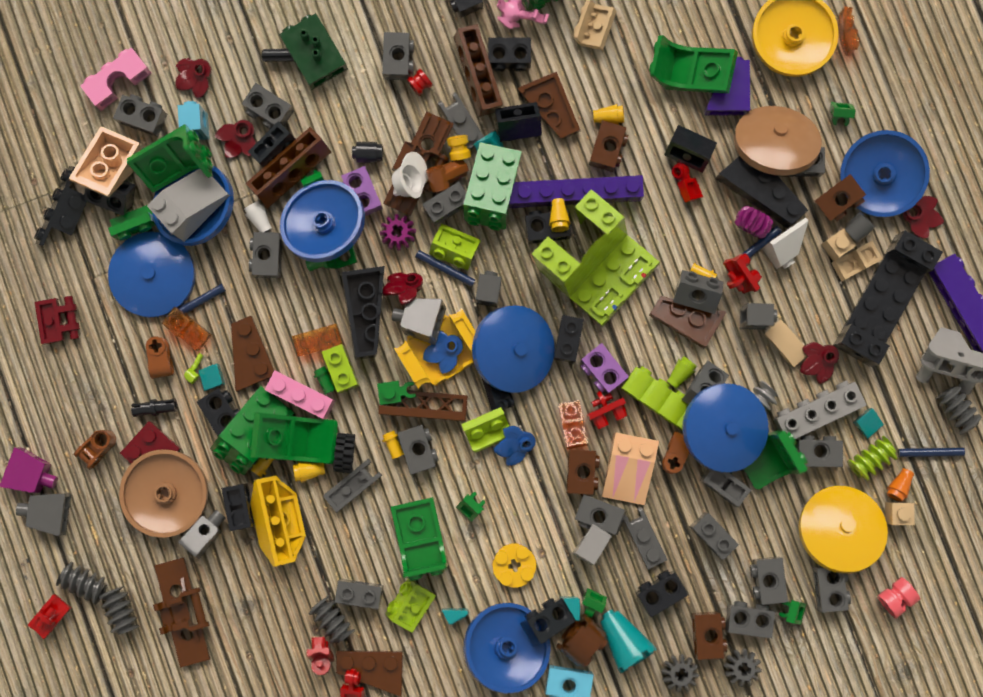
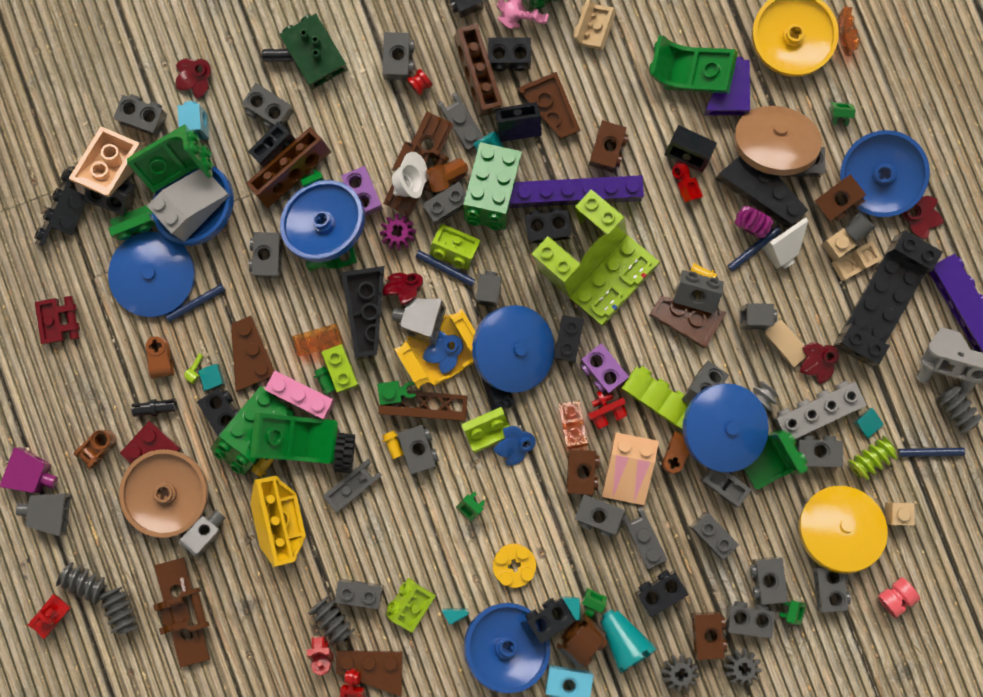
bright pink arch [80,47,151,111] -> none
clear orange slope [162,307,212,351] -> none
dark red plate [215,120,256,158] -> none
black brick [221,483,255,531] -> none
white cone [244,201,272,232] -> none
yellow cone [292,462,325,483] -> none
black brick [352,142,383,163] -> none
green bracket [391,497,448,581] -> none
yellow wheel [447,135,471,161] -> none
yellow cone [549,198,571,232] -> none
light grey slope [572,524,612,565] -> none
yellow cone [593,104,624,125] -> none
lime cone [667,356,697,389] -> none
red hips [723,253,762,294] -> none
orange cone [887,468,914,502] -> none

